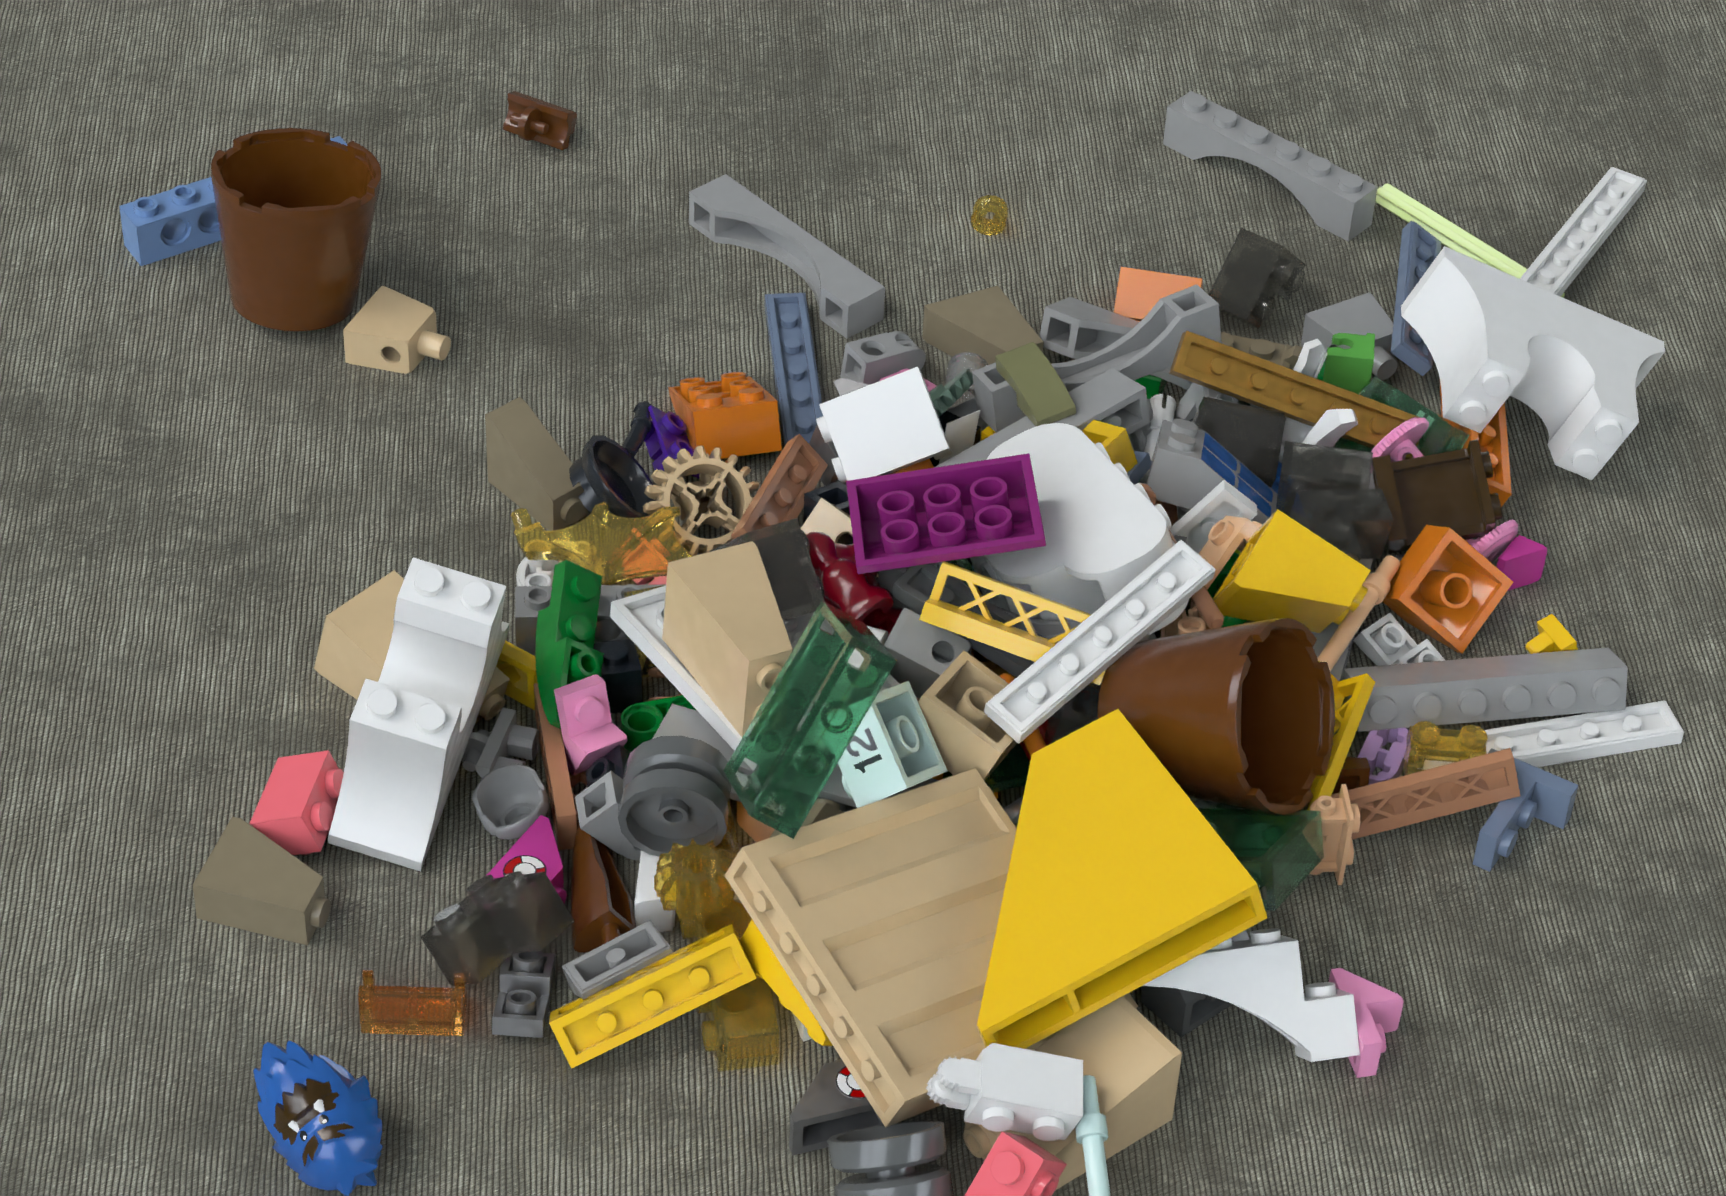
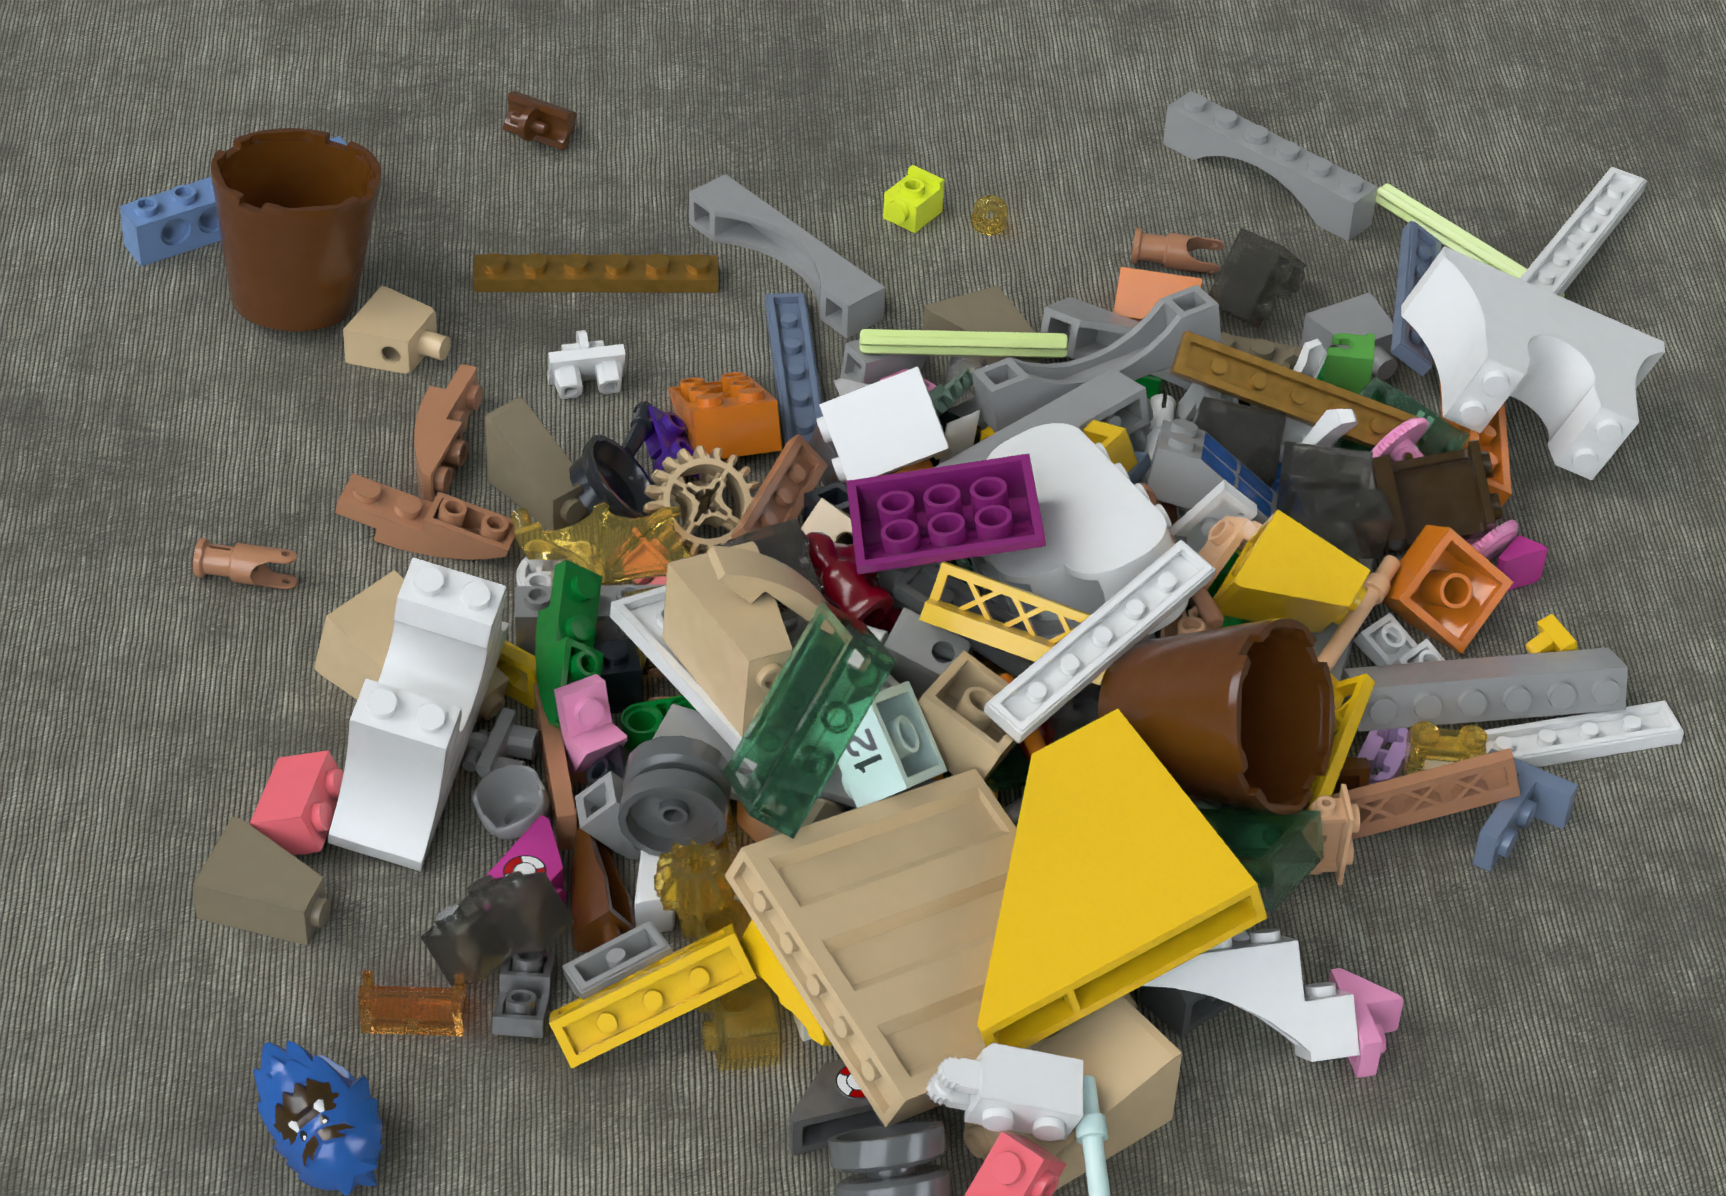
olive slope [995,342,1076,426] -> none
none -> nougat piece [193,538,298,589]
none -> nougat slope [335,473,522,560]
none -> nougat slope [414,364,483,503]
none -> pearl gold plate [473,253,718,293]
none -> white hips [547,330,626,399]
none -> tan slope [707,546,849,665]
none -> yellowish green axle [859,329,1068,358]
none -> neon yellow brick [883,165,945,233]
none -> nougat piece [1131,228,1224,274]

